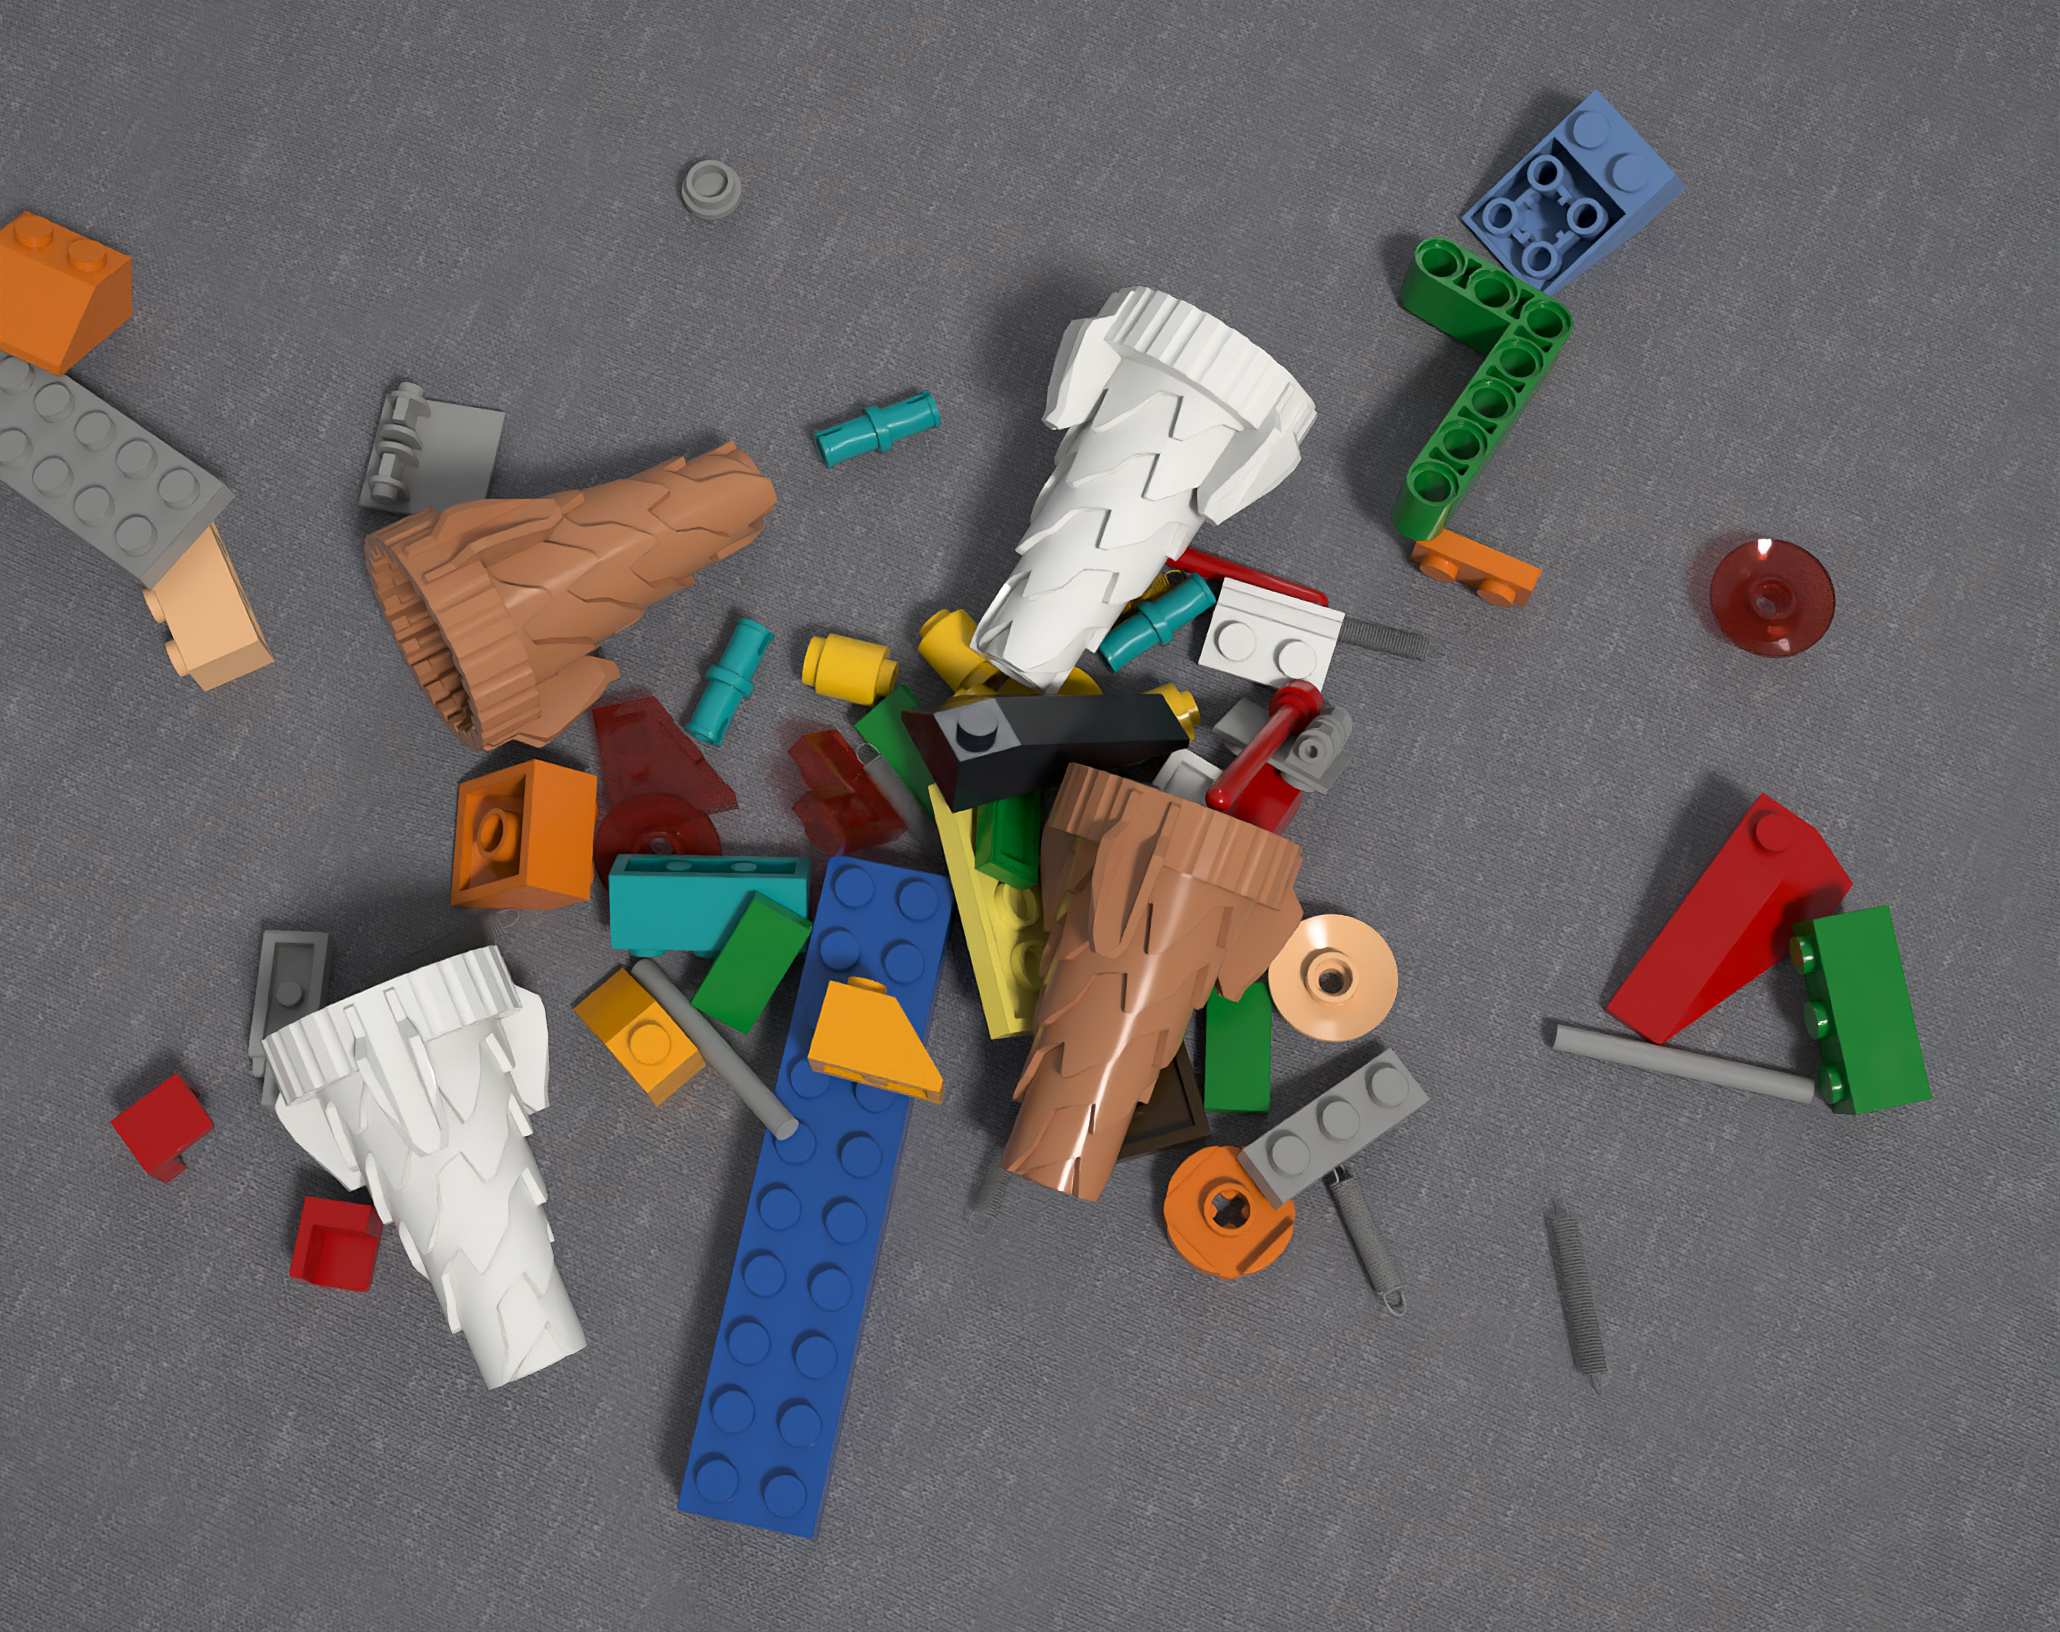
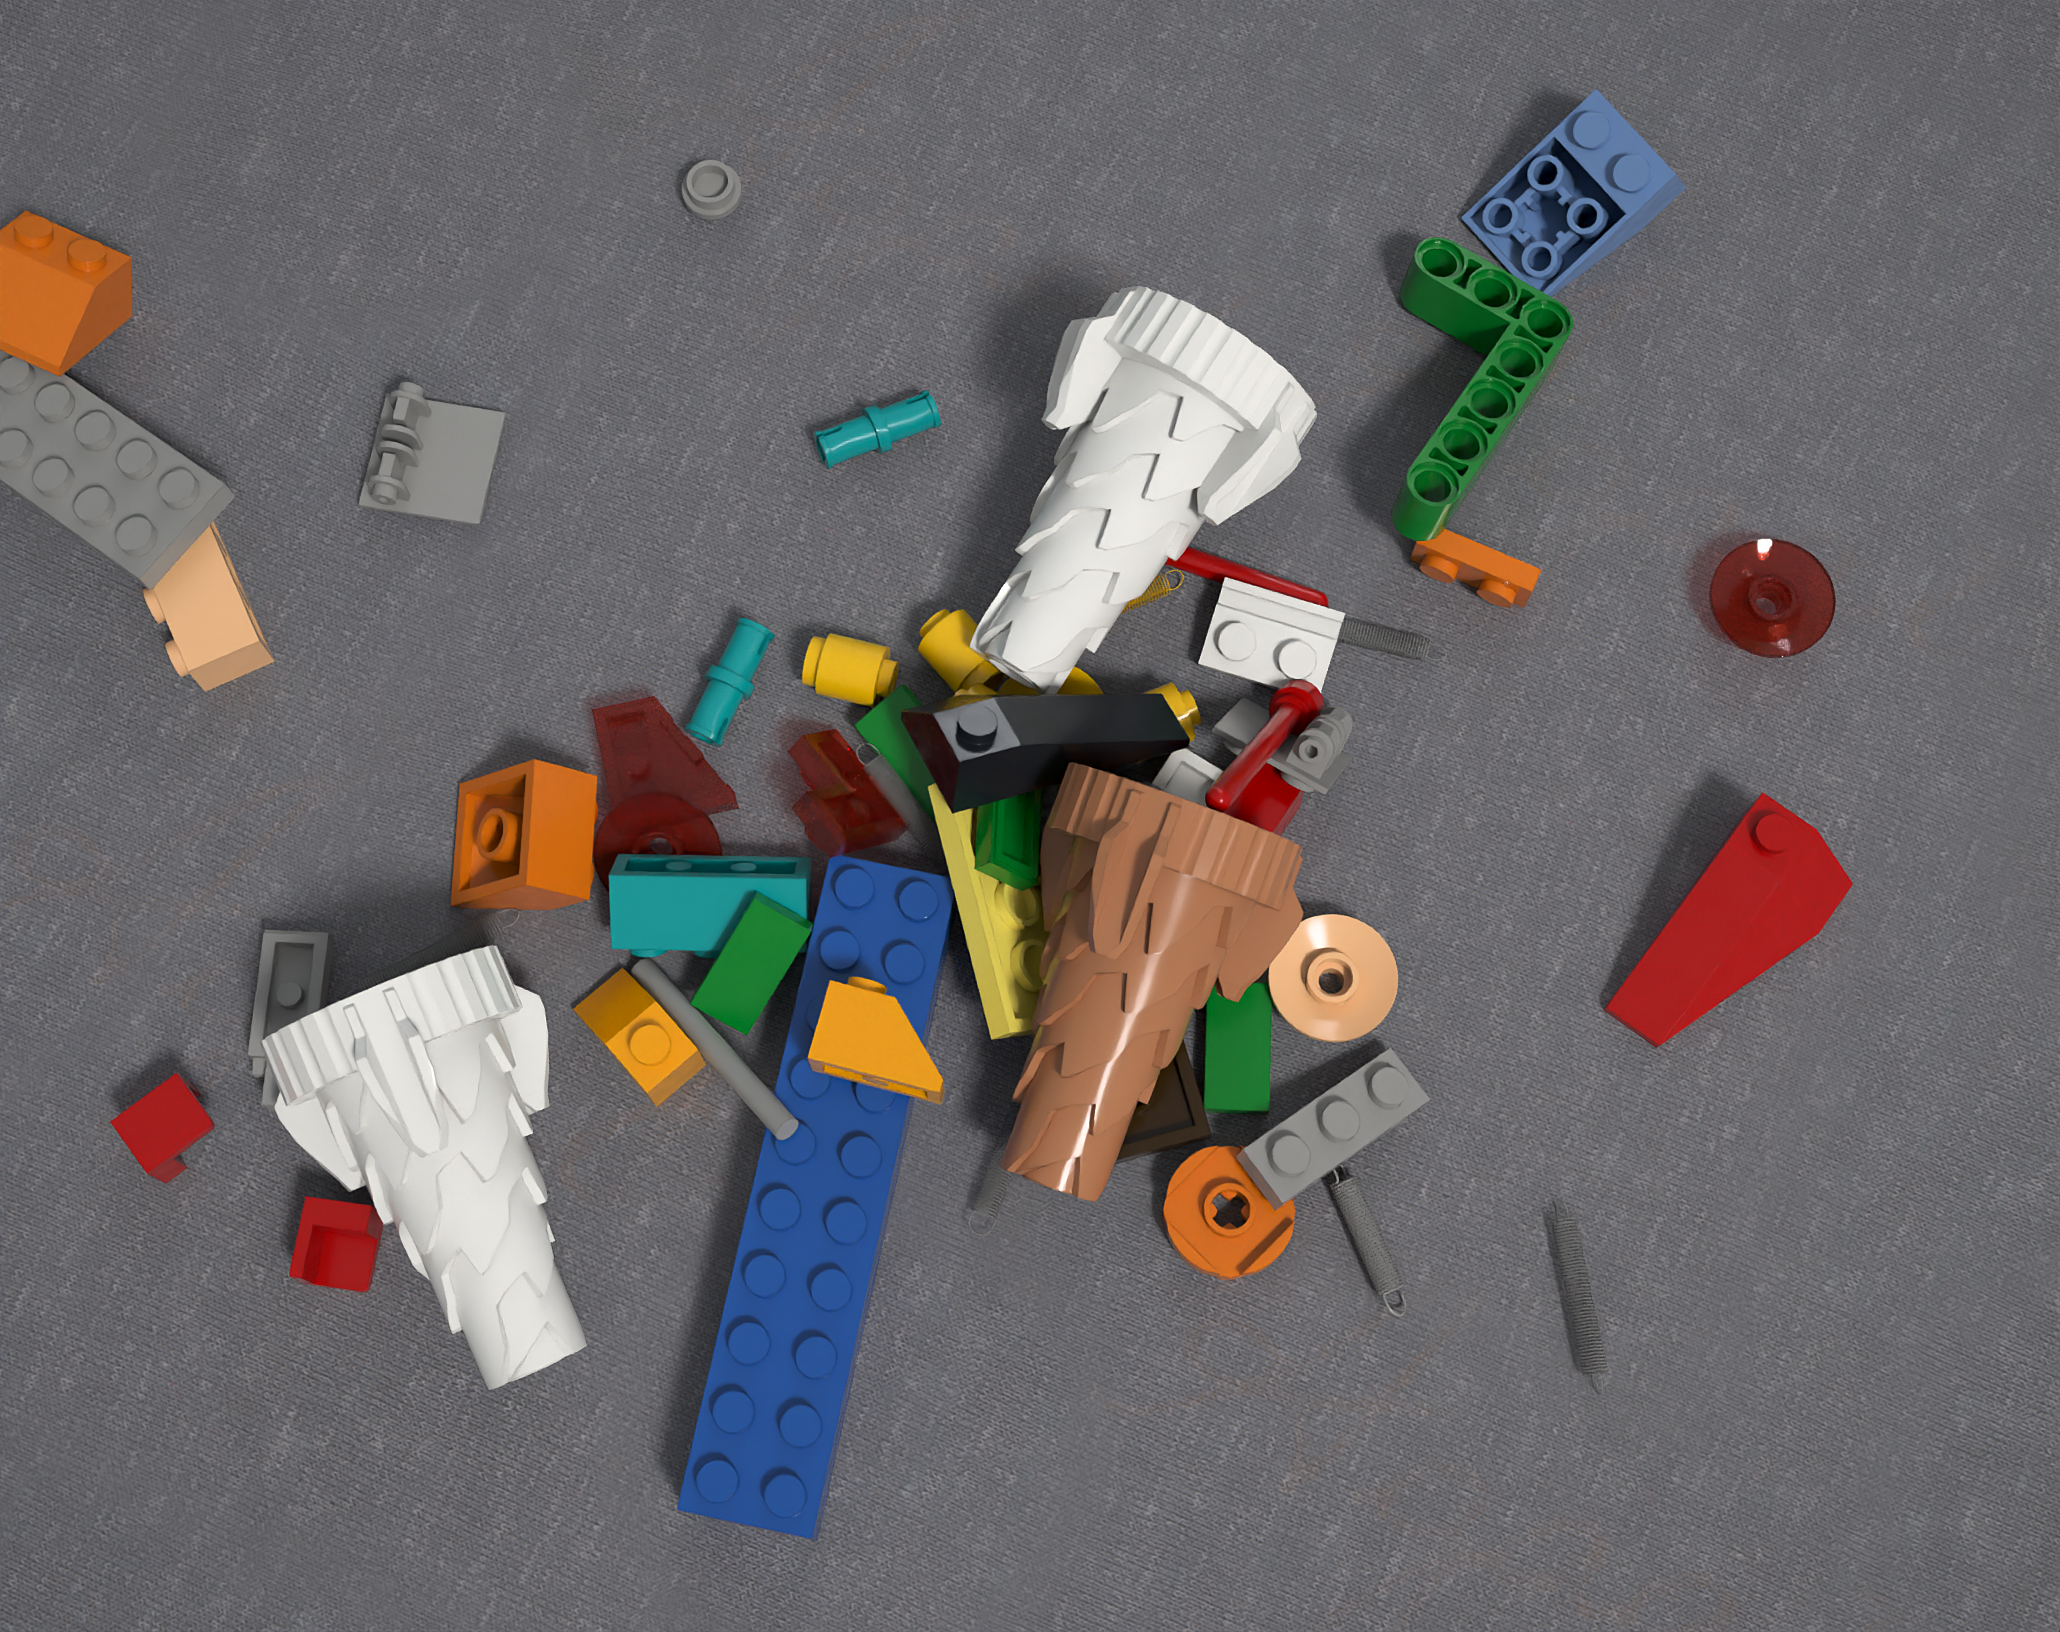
nougat cone [363,440,778,752] -> none
teal pin [1096,572,1217,674] -> none
light grey bar [1551,1024,1815,1104] -> none
green brick [1789,904,1932,1115] -> none

